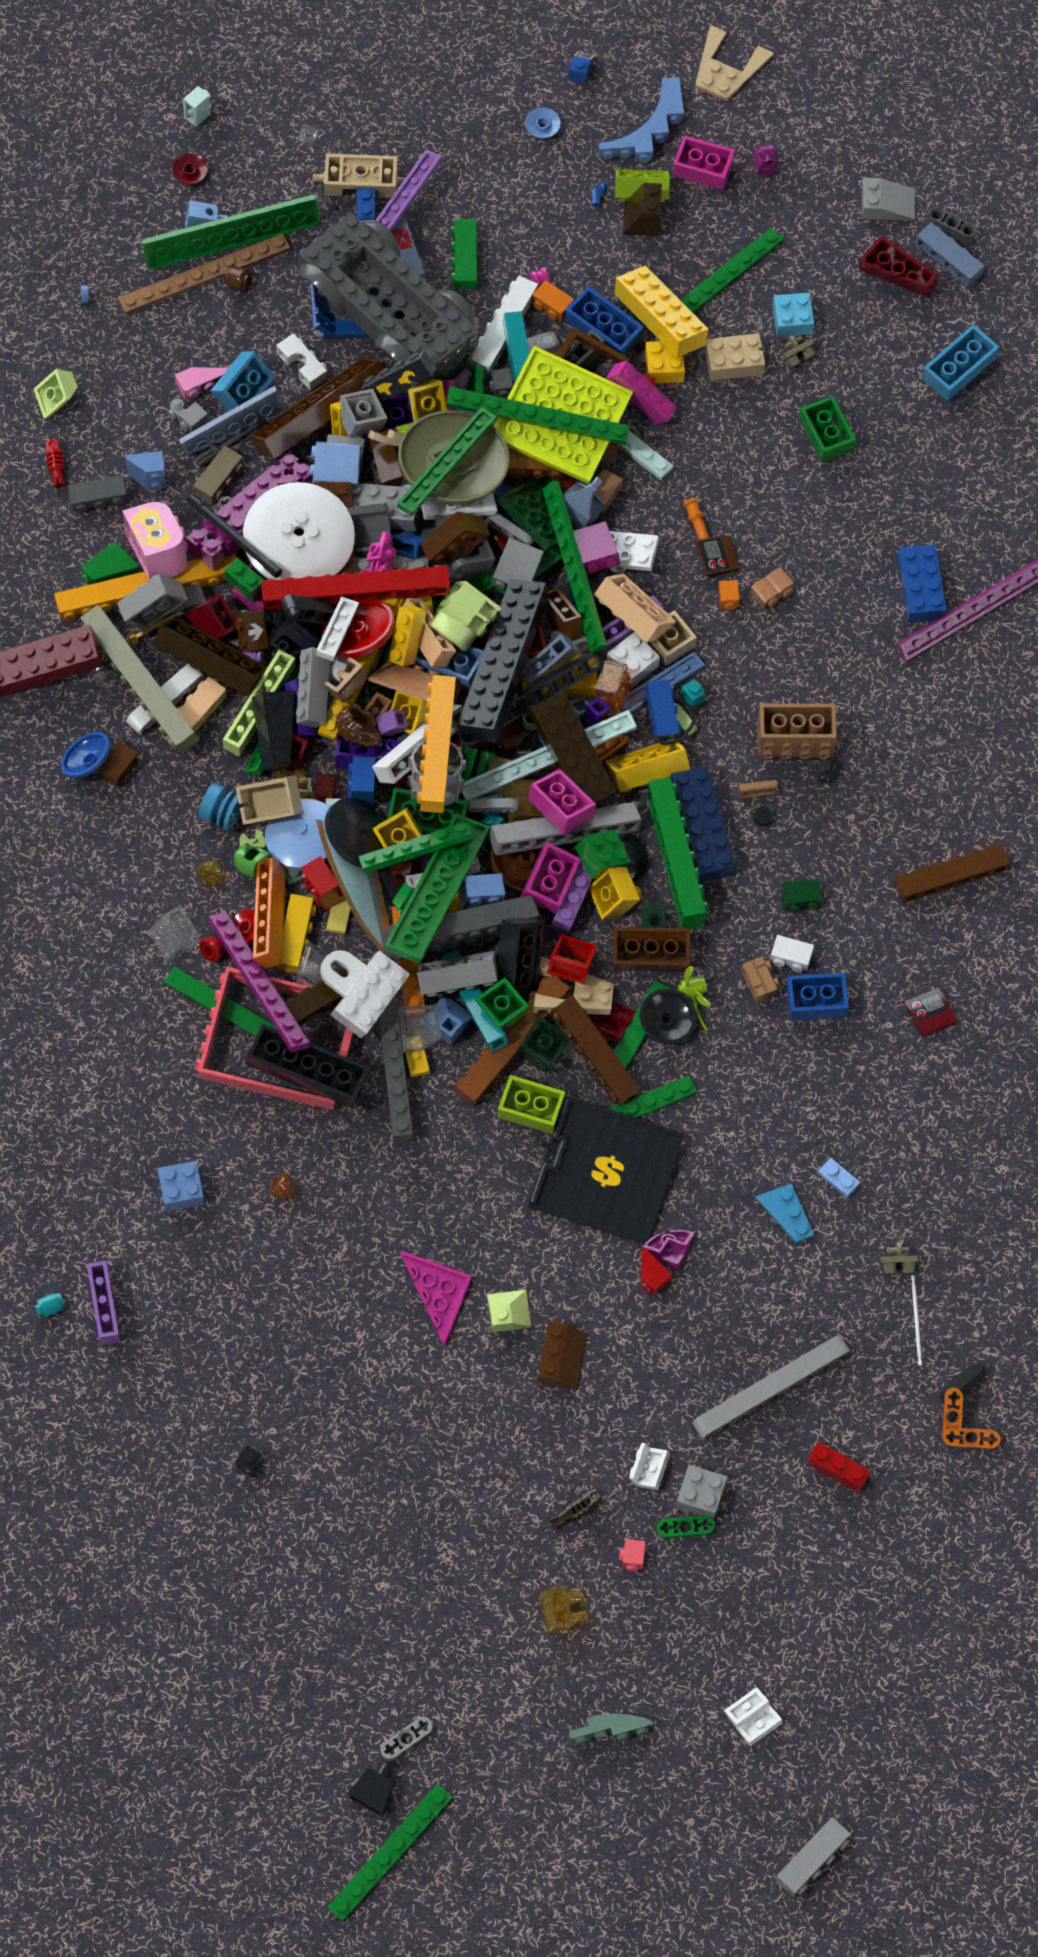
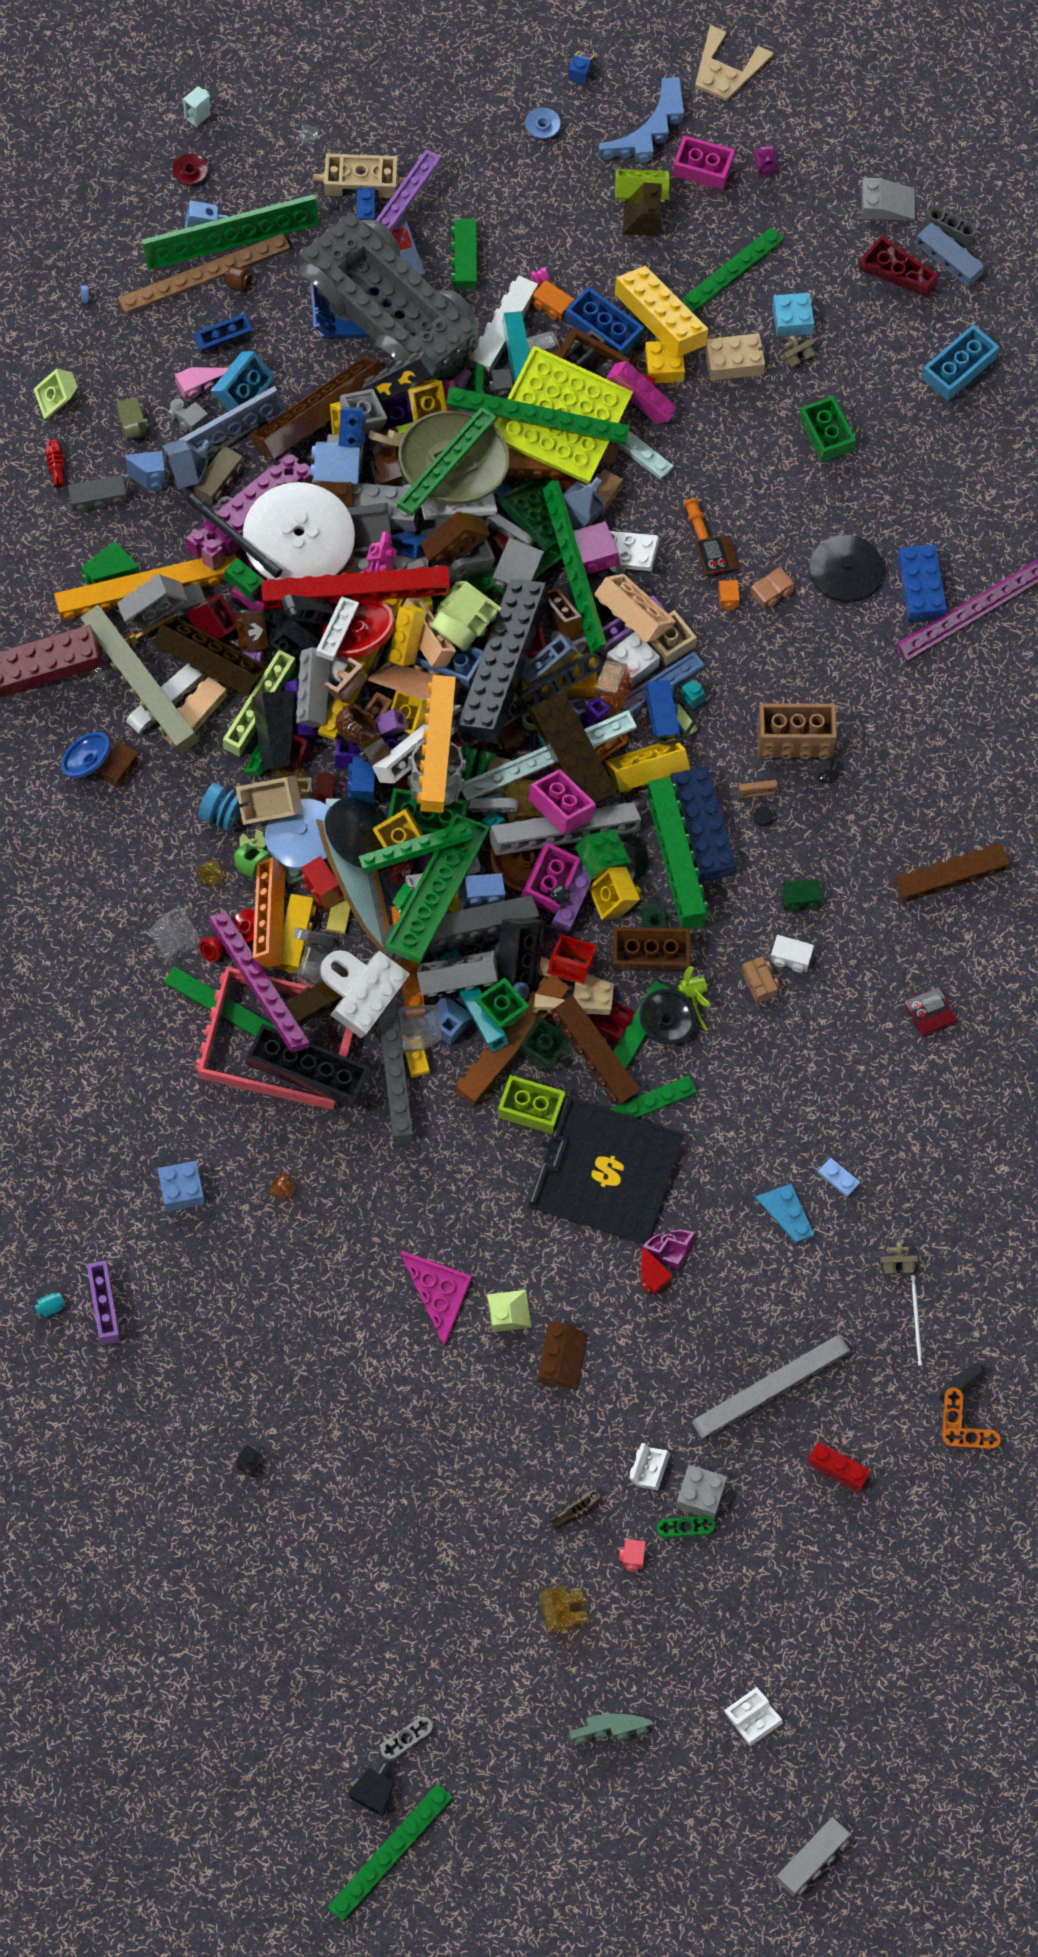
bright pink brick [123,502,188,581] -> none
white arch [276,333,328,390] -> none
blue arm [591,183,609,207] -> none
blue brick [786,973,849,1020] -> none
none -> olive hinge [116,397,149,441]
none -> sand blue piece [162,439,212,489]
none -> blue brick [192,313,252,353]
none -> light grey beam [293,927,335,946]
none -> blue brick [338,406,366,448]
none -> dark brown brick [358,735,391,765]
none -> medium blue tile [513,982,529,1000]
none -> black piece [550,884,570,905]
none -> black dish [810,535,884,603]

